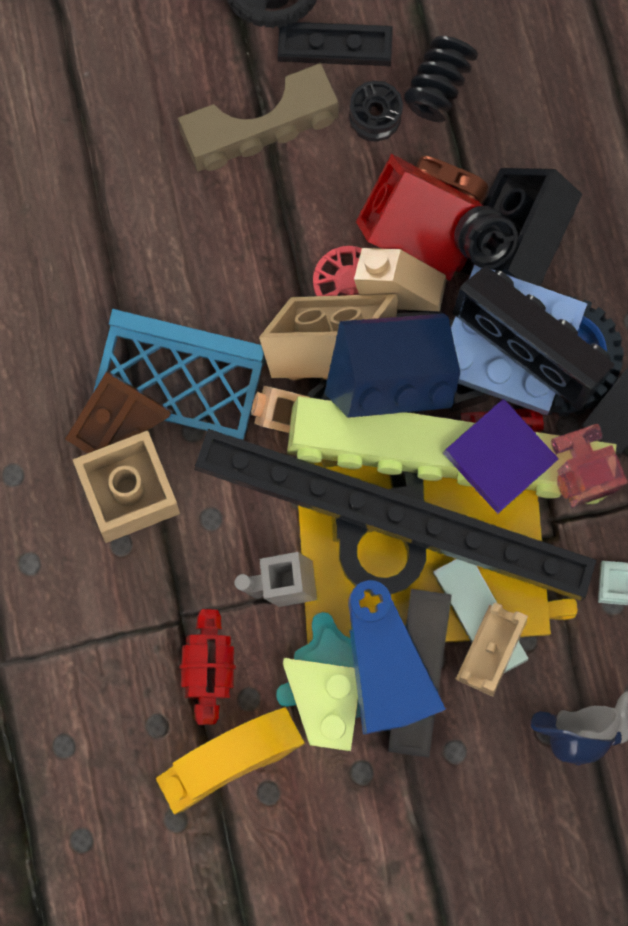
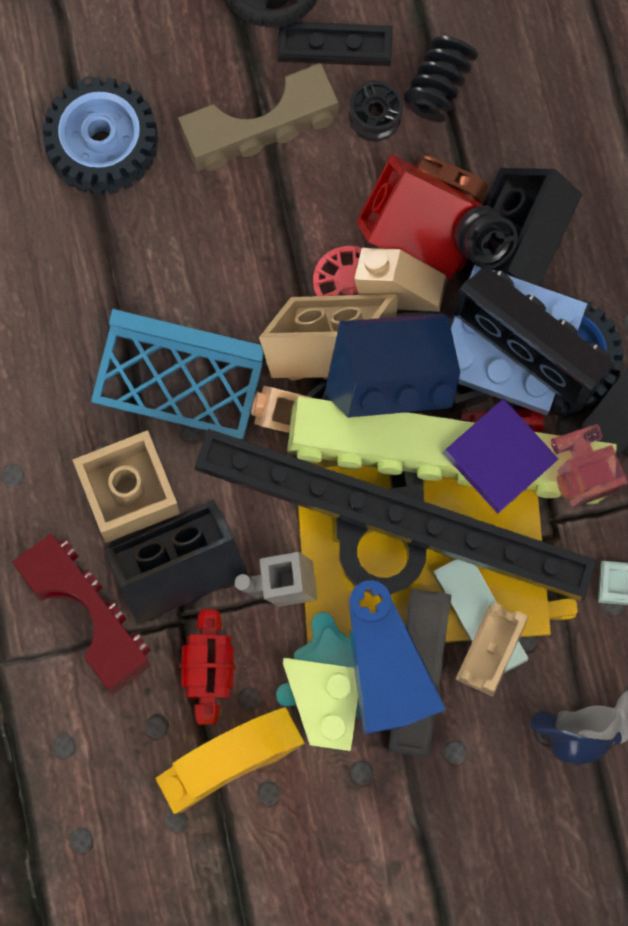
reddish brown wing [65,371,173,453] -> none
none -> dark red arch [12,533,151,695]
none -> wheel [42,77,158,195]
none -> black slope [104,500,249,625]

